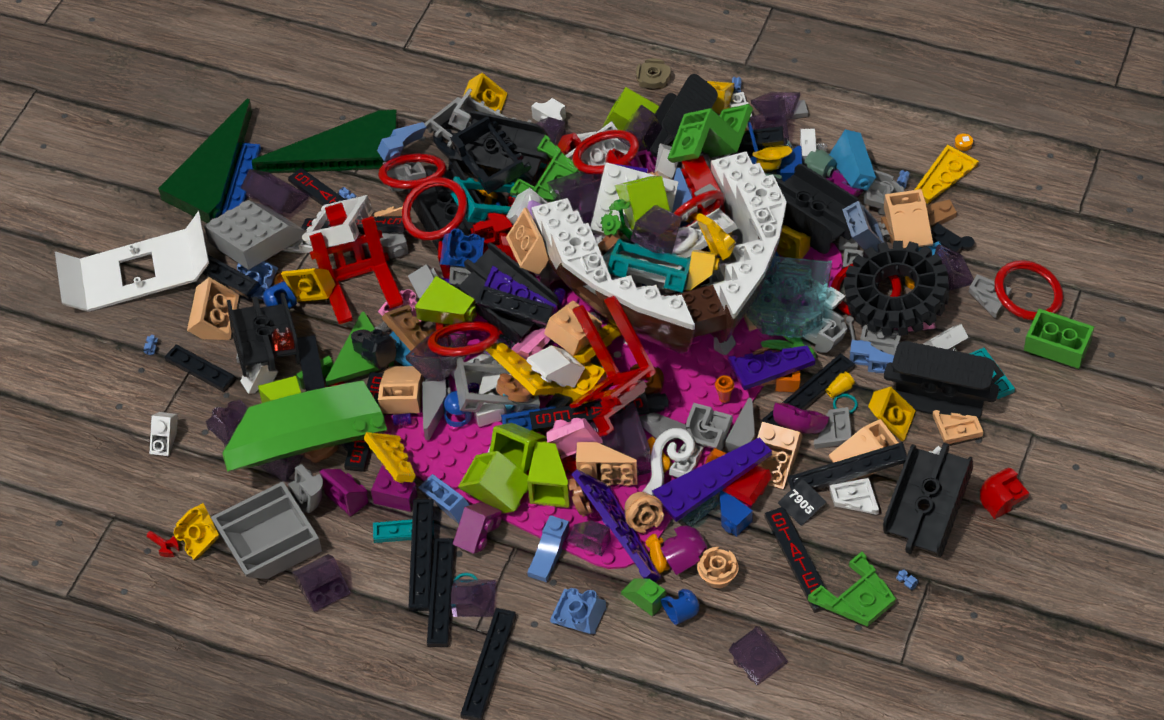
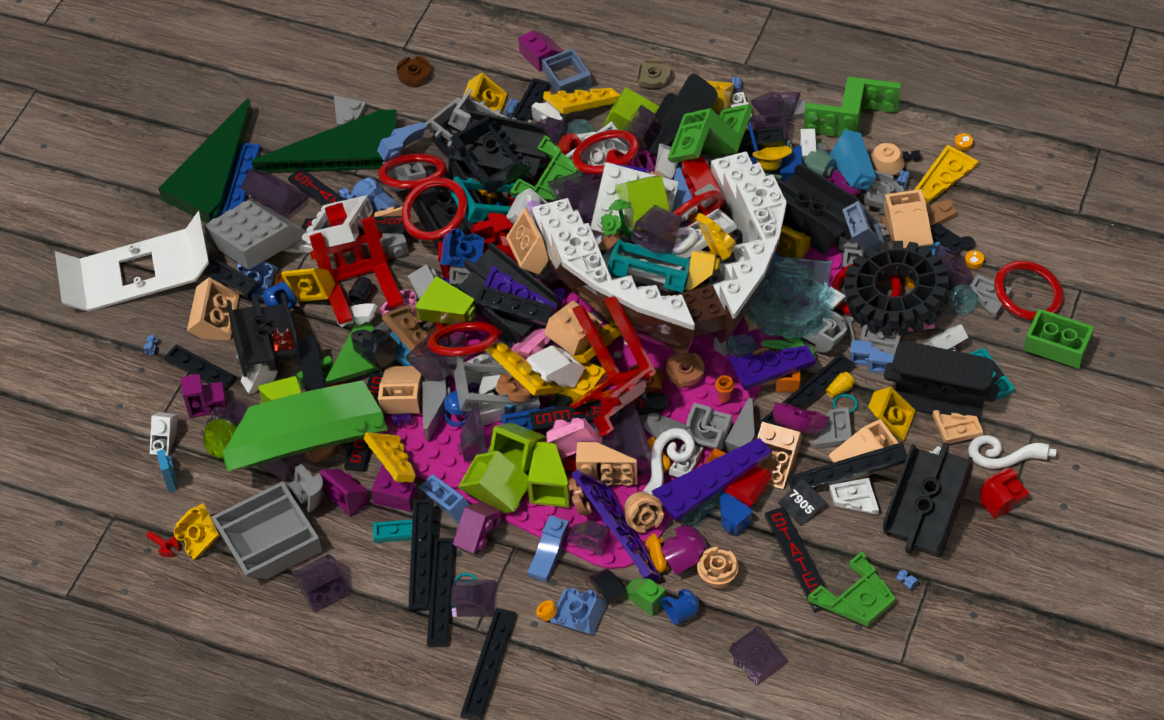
none -> dark azure plate [157,449,178,493]
none -> magenta brick [180,374,228,419]
none -> clear neon green tile [203,419,236,458]
none -> light grey wing [334,96,367,126]
none -> white slope [337,304,377,327]
none -> black brick [348,277,373,305]
none -> medium blue piece [349,177,398,214]
none -> reddish brown plate [396,56,432,88]
none -> clear purple slope [457,404,487,462]
none -> medium blue piece [504,99,519,117]
none -> black tile [511,78,550,122]
none -> magenta slope [518,30,564,72]
none -> light orange tile [536,600,558,621]
none -> sand blue window [542,48,592,94]
none -> yellow wing [543,88,620,114]
none -> clear light blue hair [566,118,594,135]
none -> black slope [589,568,627,605]
none -> nougat plate [666,352,704,388]
none -> clear light blue hair [726,334,756,358]
none -> bright green bracket [804,76,901,137]
none -> light nougat cone [869,143,904,177]
none -> black piece [902,150,921,162]
none -> clear light blue hair [948,284,978,314]
none -> light orange tile [965,250,984,269]
none -> white plant [968,435,1057,469]

